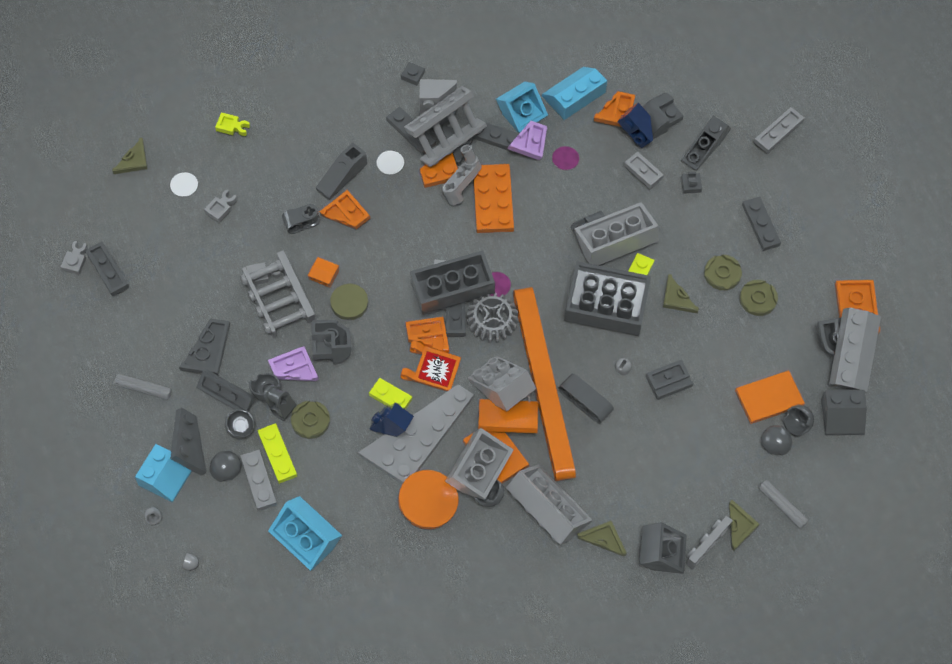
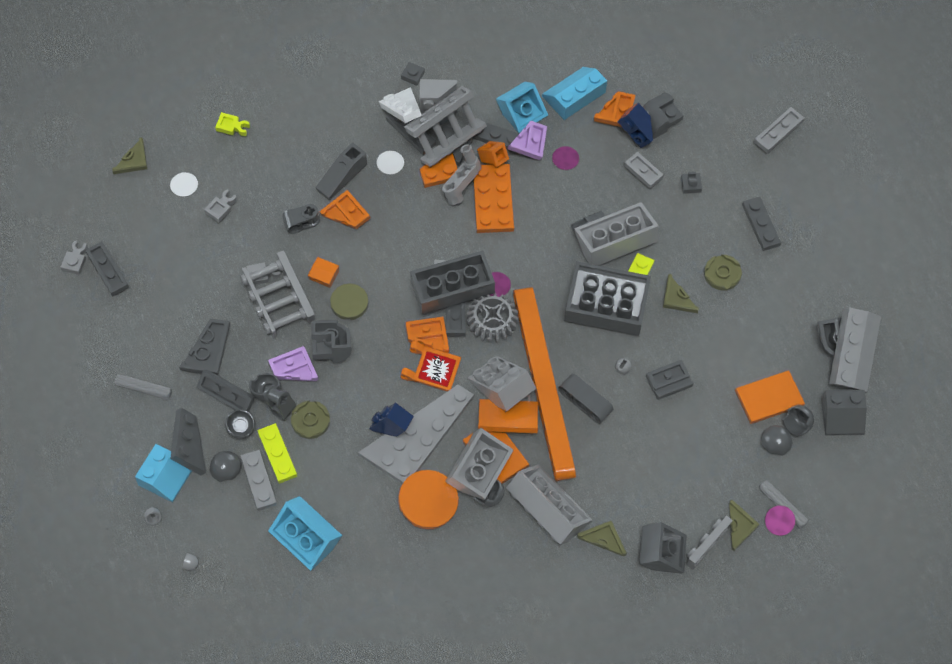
neon yellow plate [369,378,412,410] -> none
dark grey slope [682,115,731,171] -> none
olive tile [740,280,778,316] -> none
orange tile [835,280,880,334] -> none
none -> white wing [379,87,422,123]
none -> orange brick [477,141,509,167]
none -> flat silver sticker [765,506,795,536]

